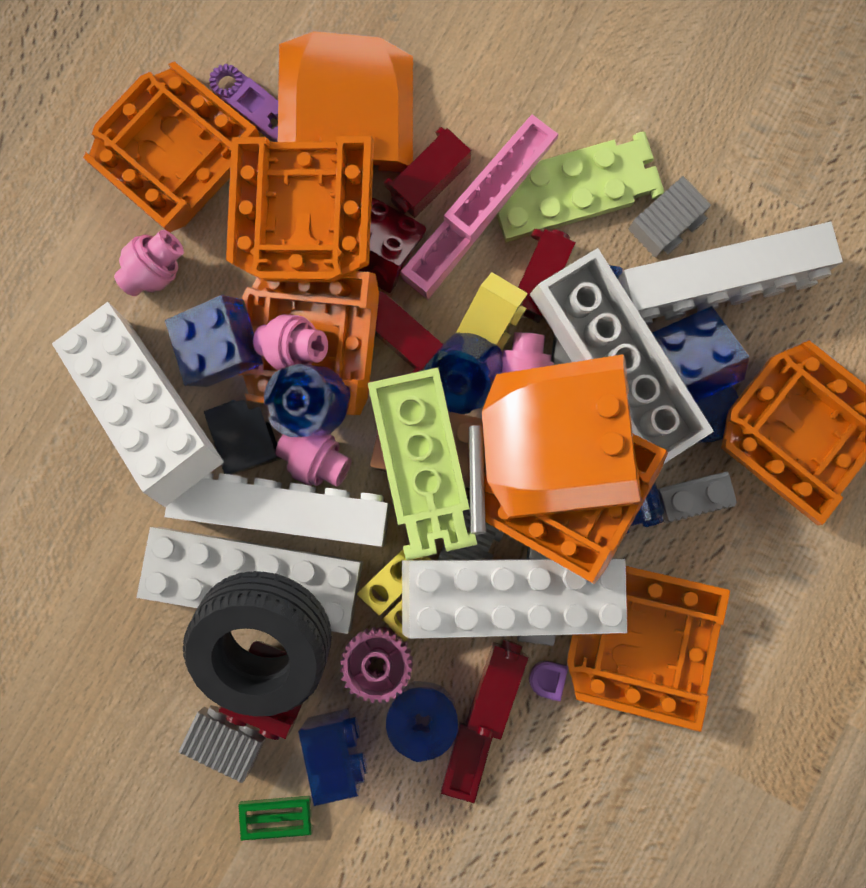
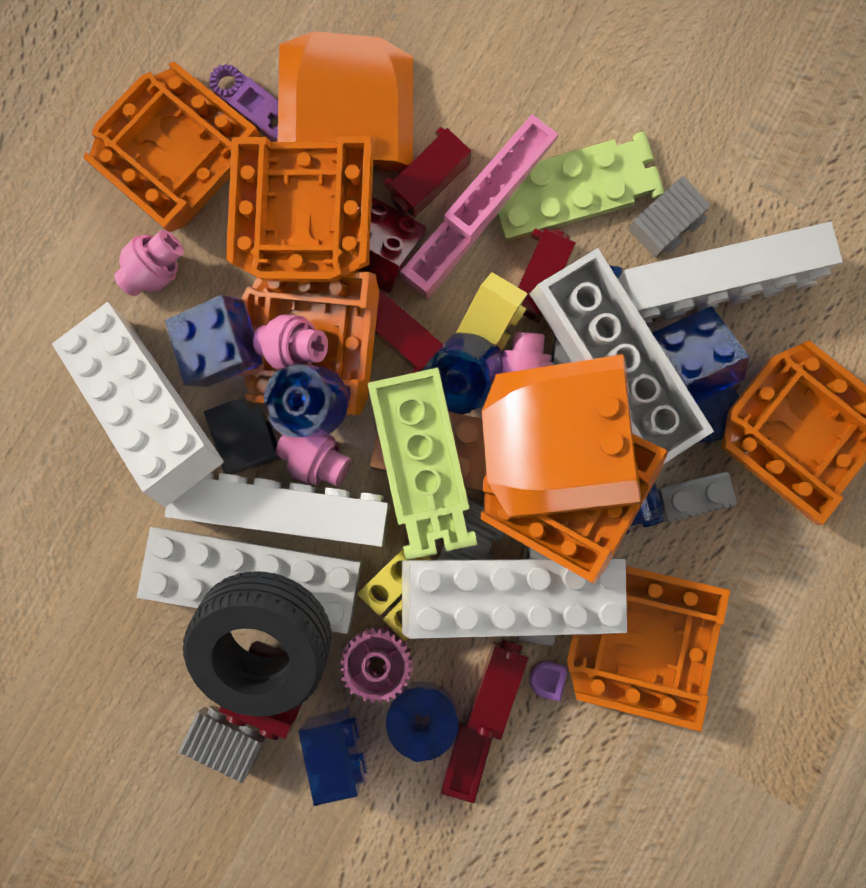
green tile [238,796,313,841] -> none
light grey bar [469,425,486,535] -> none

